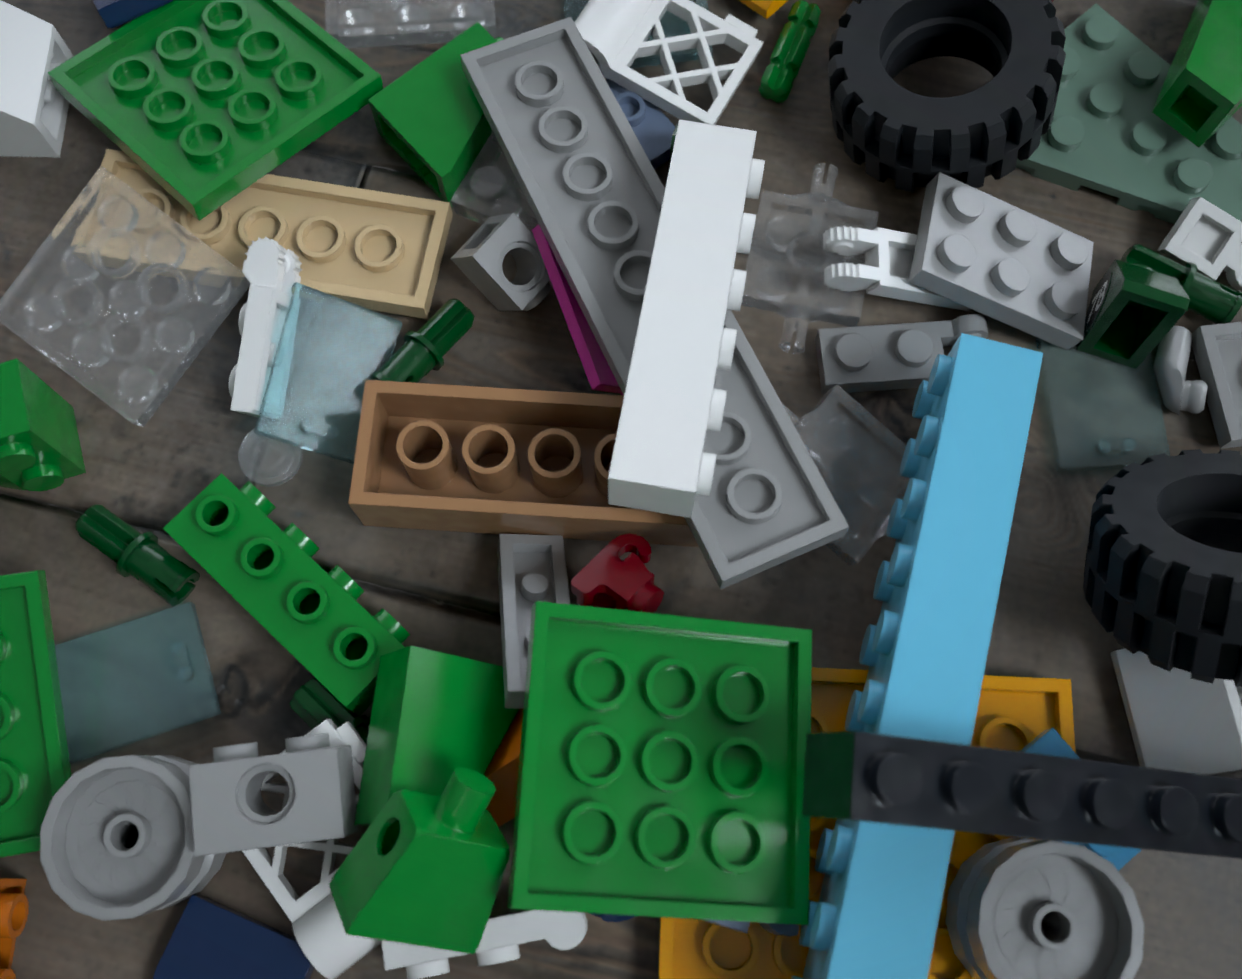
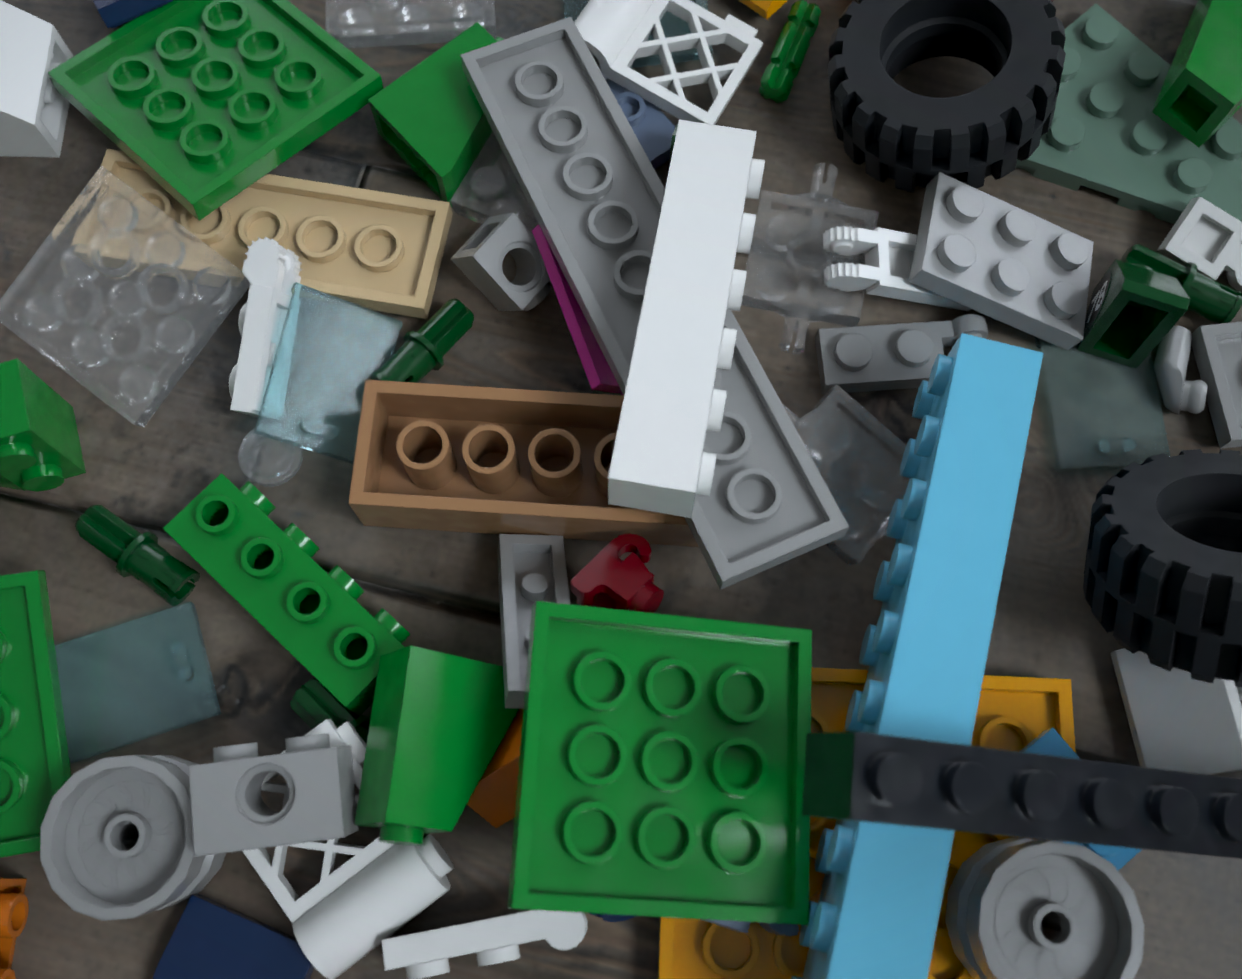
green torso [329,767,510,954] -> none

